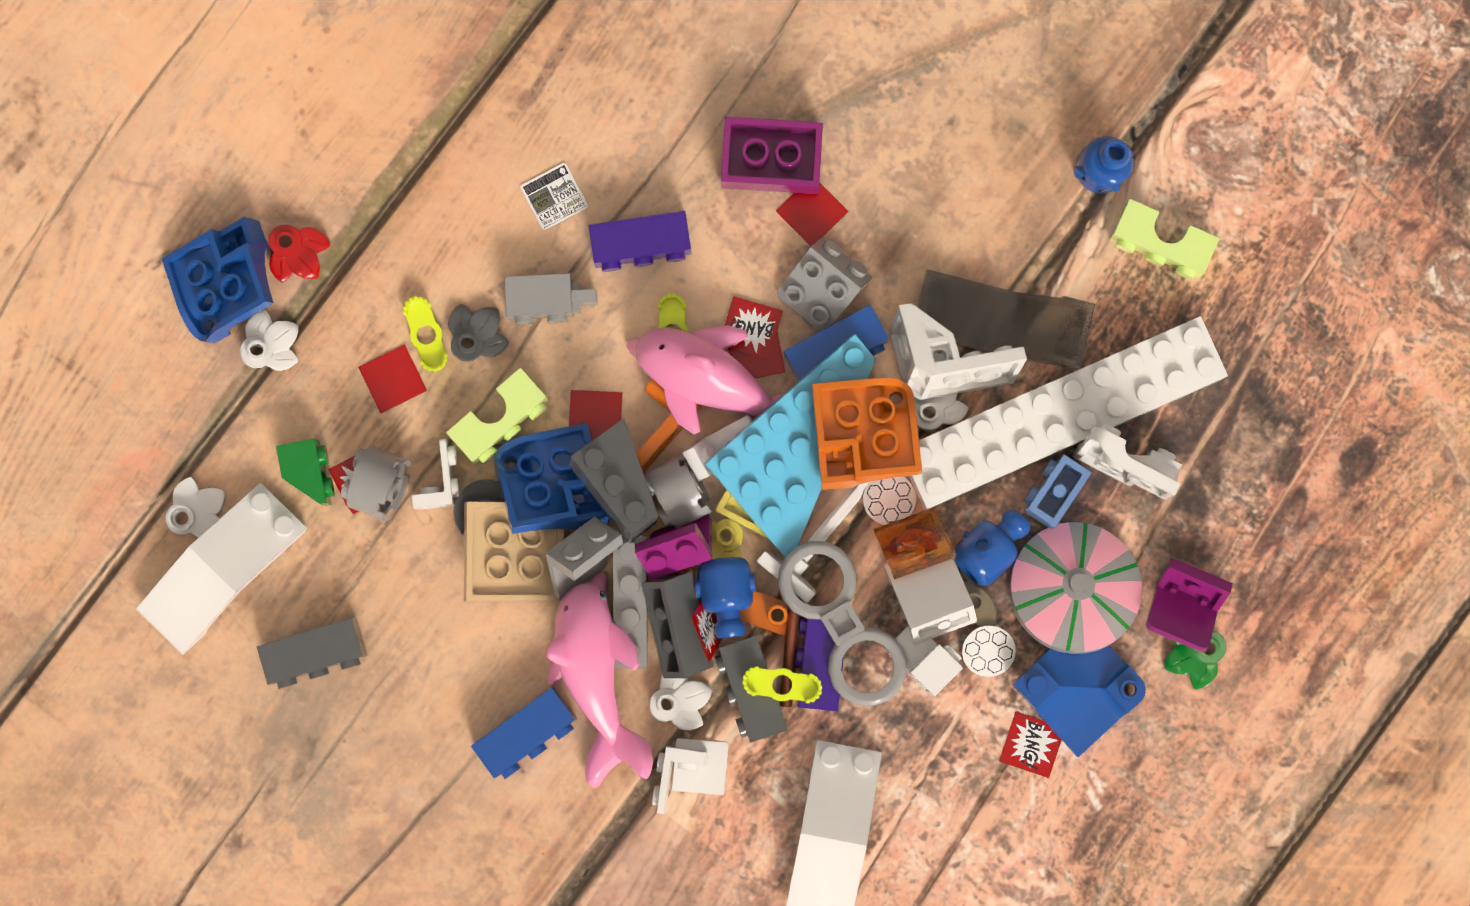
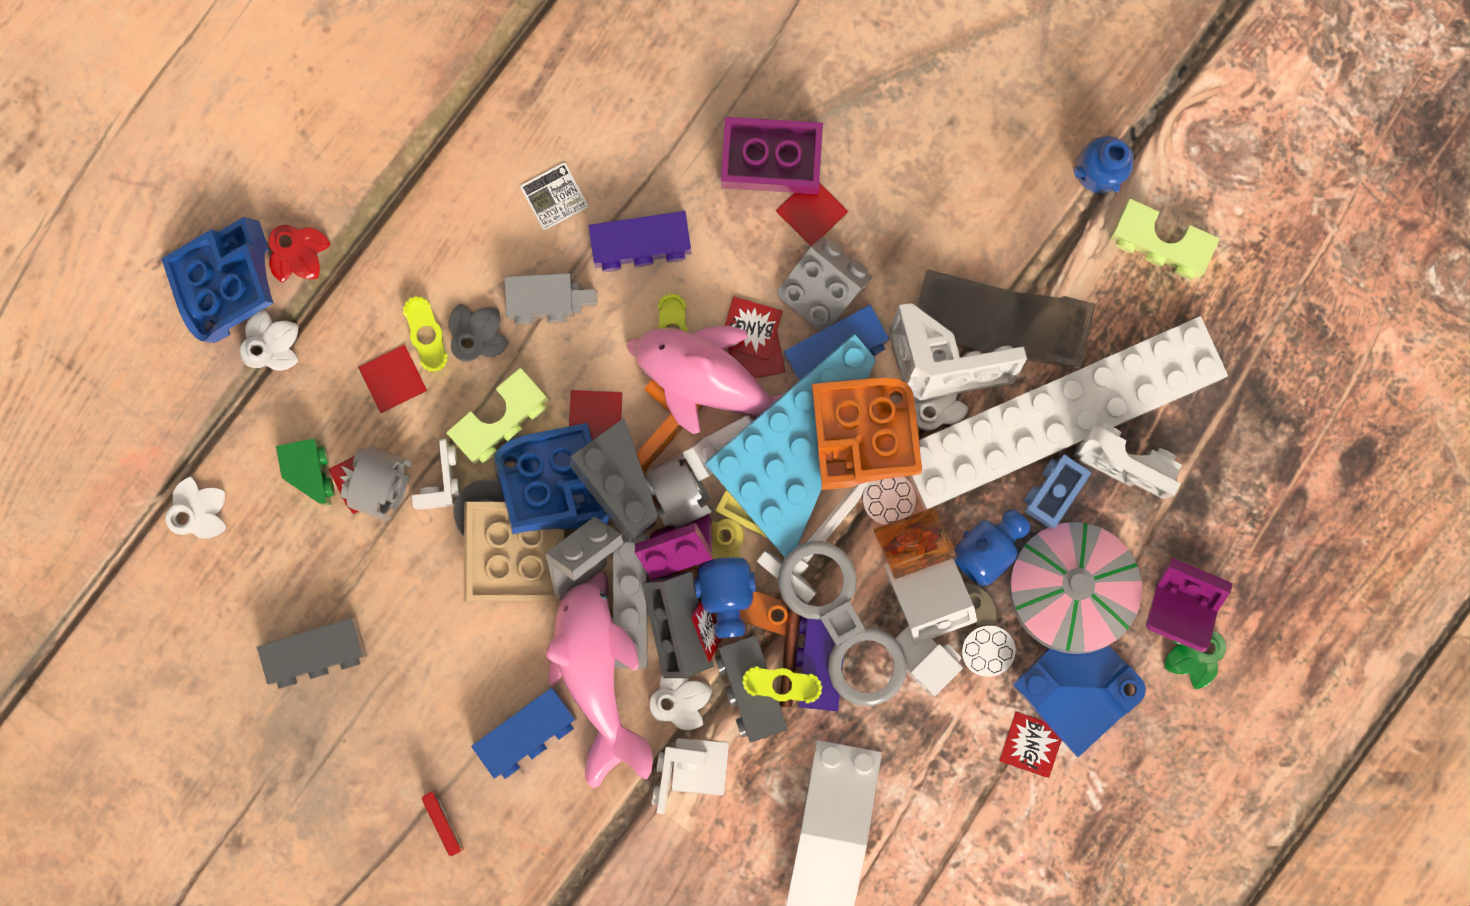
white windscreen [136,483,307,655] -> none
none -> red tile [422,790,464,856]

